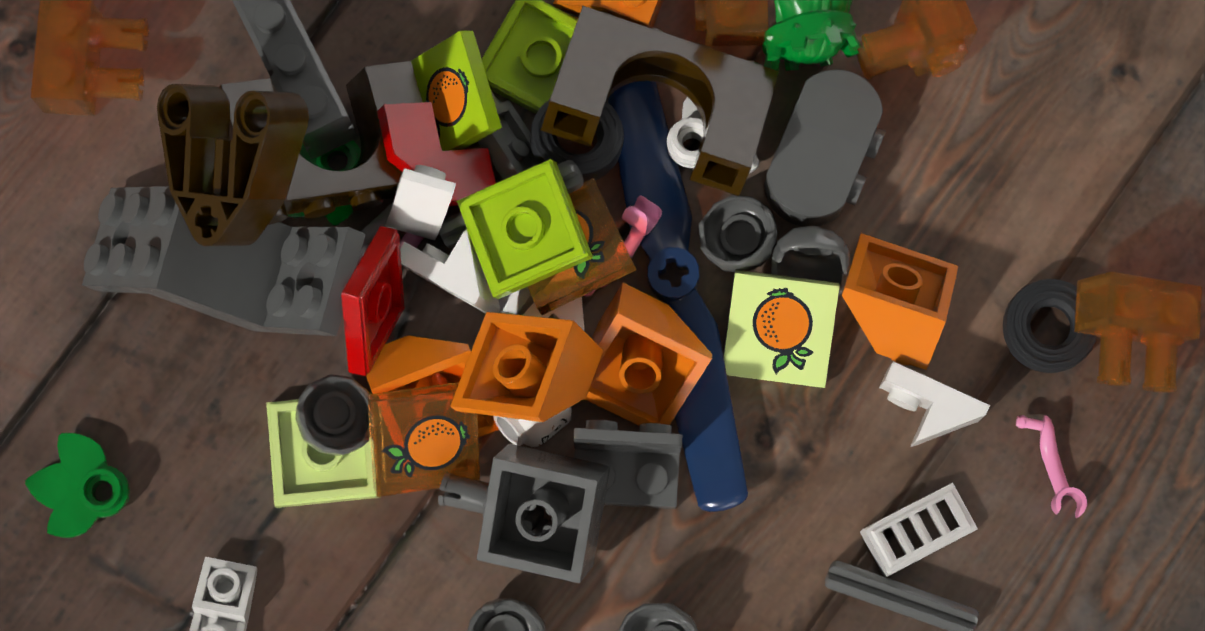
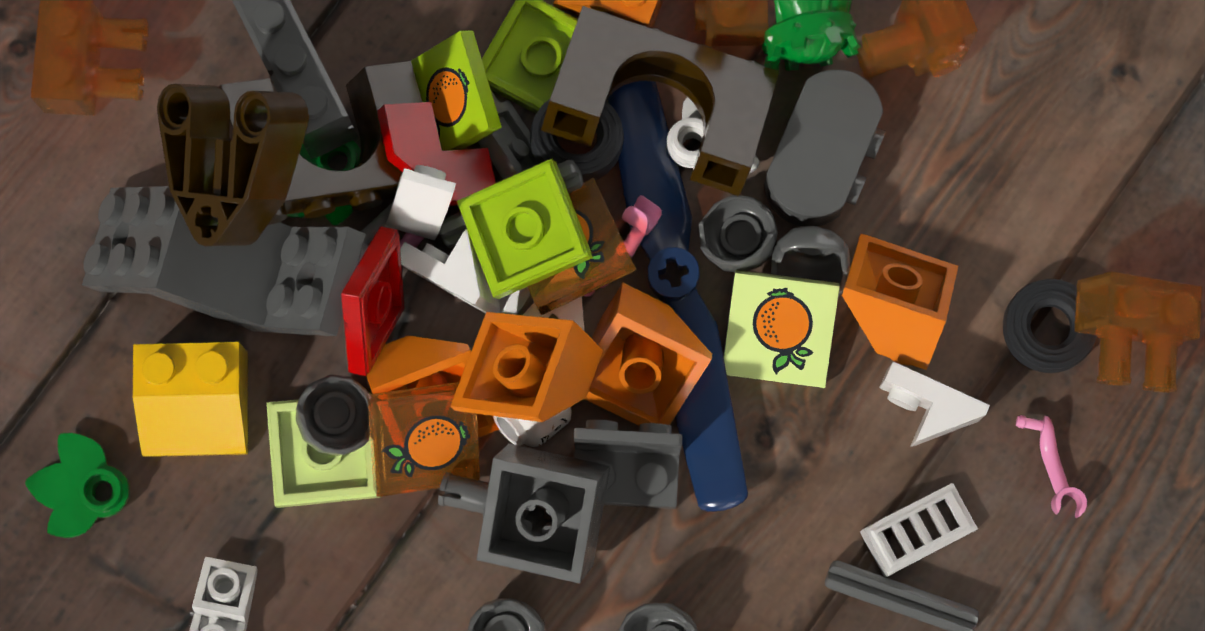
none -> yellow slope [133,342,248,457]

